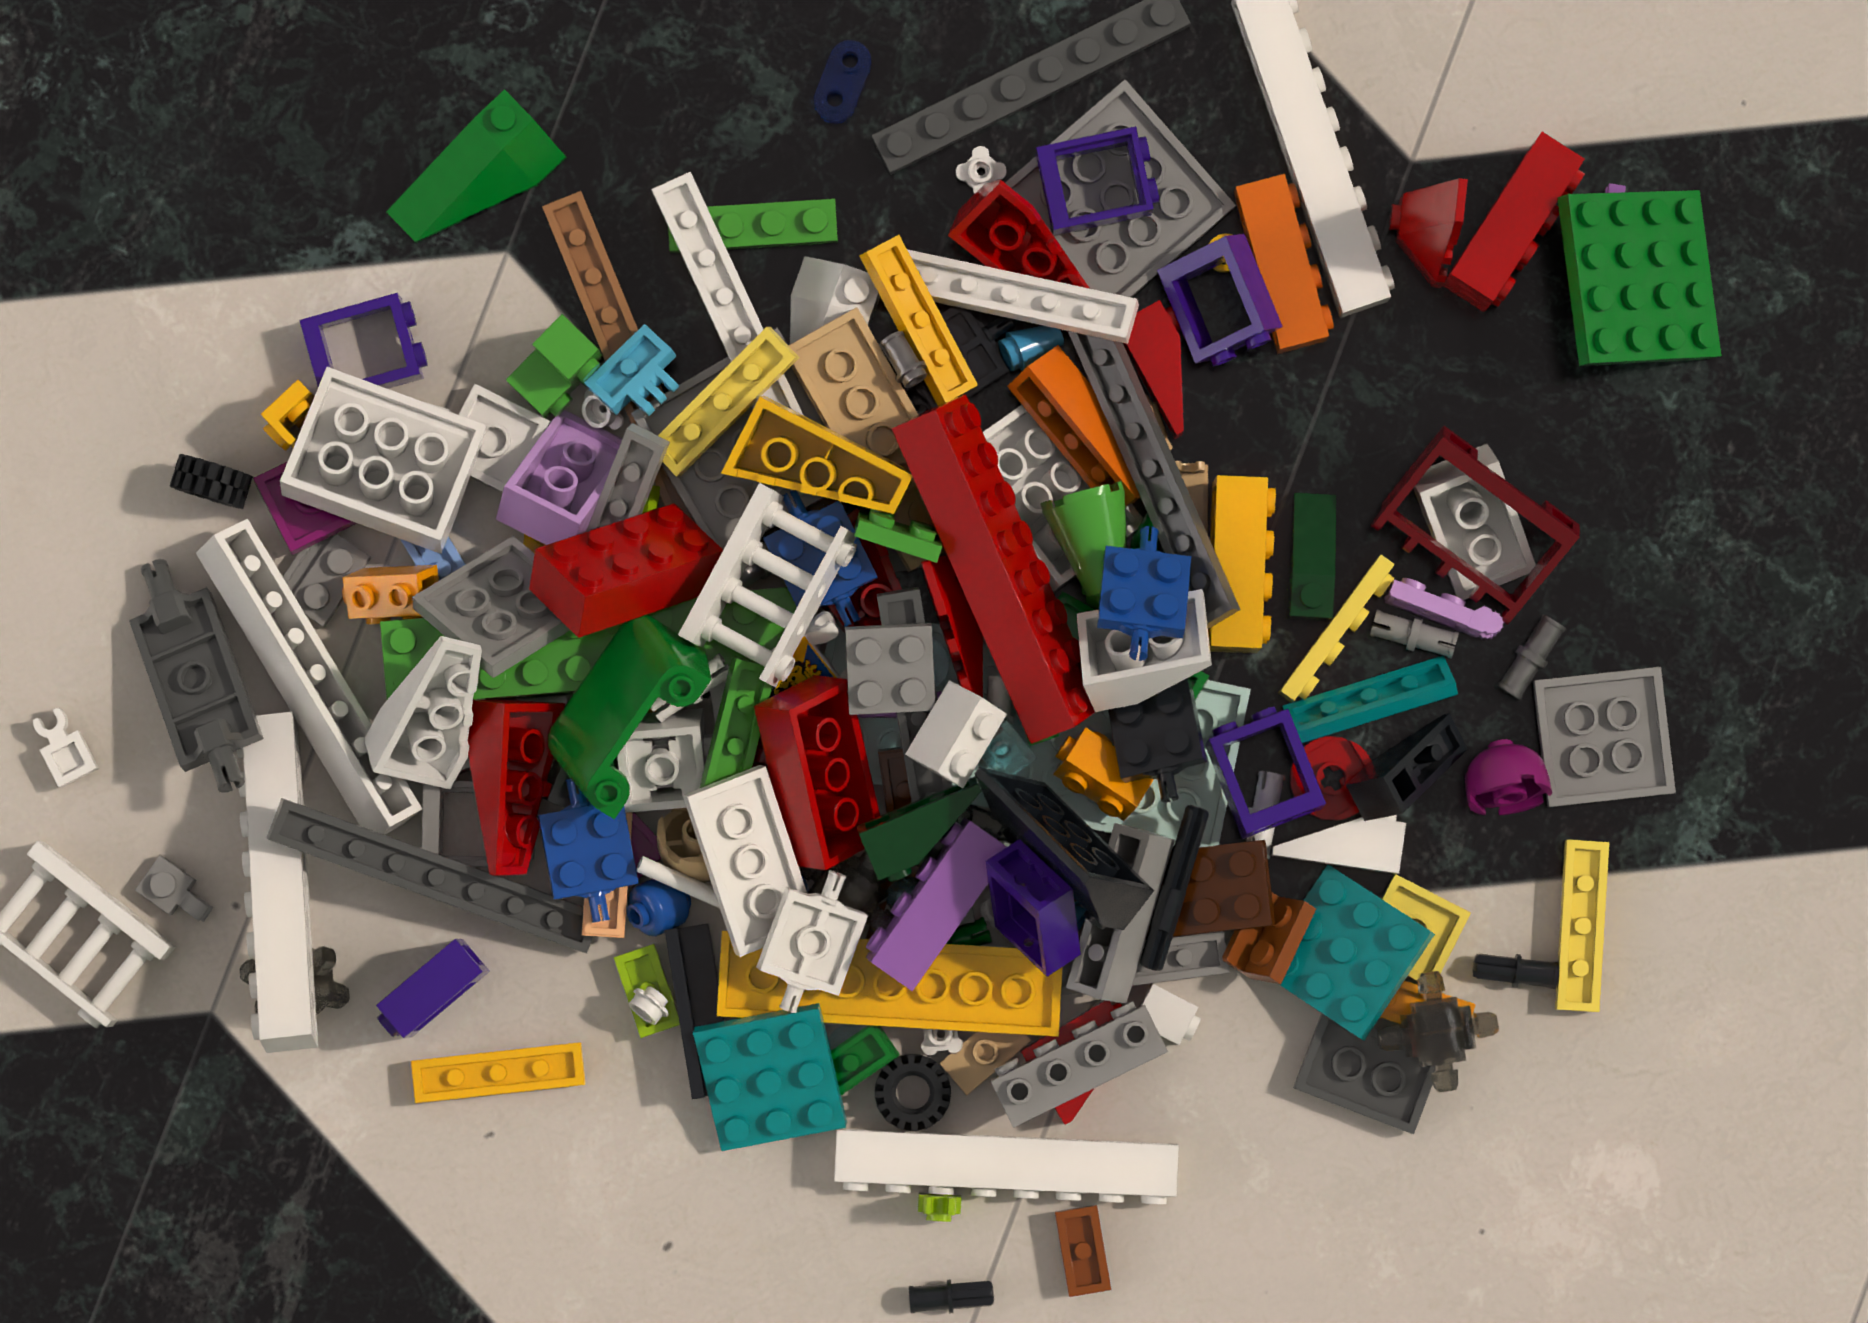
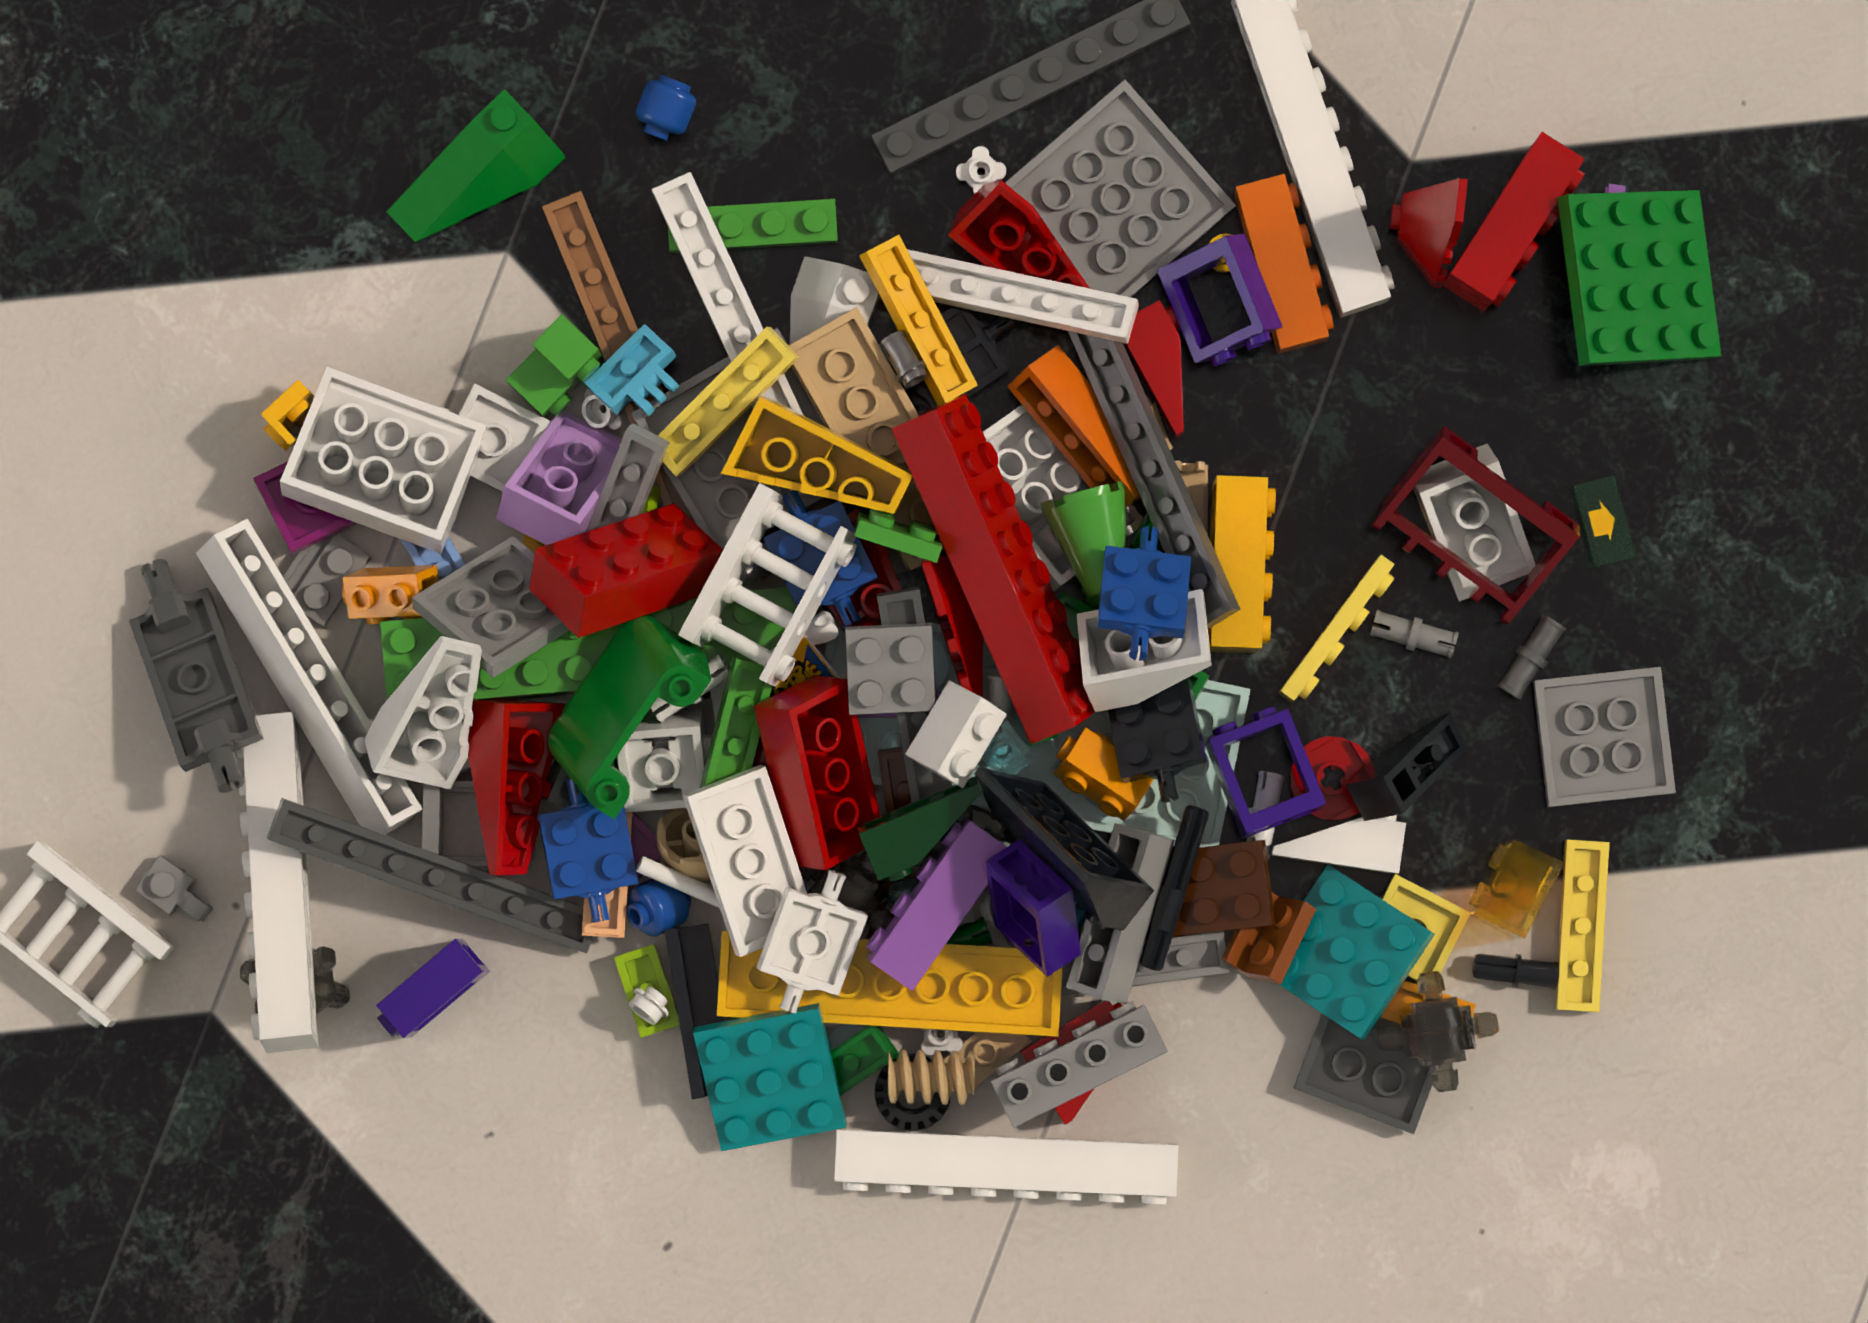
white plate [33,708,99,788] -> none
black tyre [170,454,253,509] -> none
dark purple window [299,293,428,389] -> none
yellow plate [411,1042,586,1103] -> none
clear blue plate [814,40,871,123] -> none
black axle [909,1279,994,1314] -> none
lime plate [918,1193,962,1222] -> none
dark azure cone [998,326,1064,372] -> none
dark purple window [1035,126,1159,236] -> none
dark orange plate [1055,1205,1111,1297] -> none
white brick [1140,983,1201,1045] -> none
teal plate [1283,656,1458,743] -> none
dark green slope [1287,493,1336,622] -> none
lavender hinge [1383,578,1504,640] -> none
magenta cylinder [1465,739,1552,815] -> none
none -> blue head [635,75,696,141]
none -> tan piece [888,1050,975,1105]
none -> clear yellow slope [1468,840,1565,939]
none -> clear green tile [1572,475,1636,568]

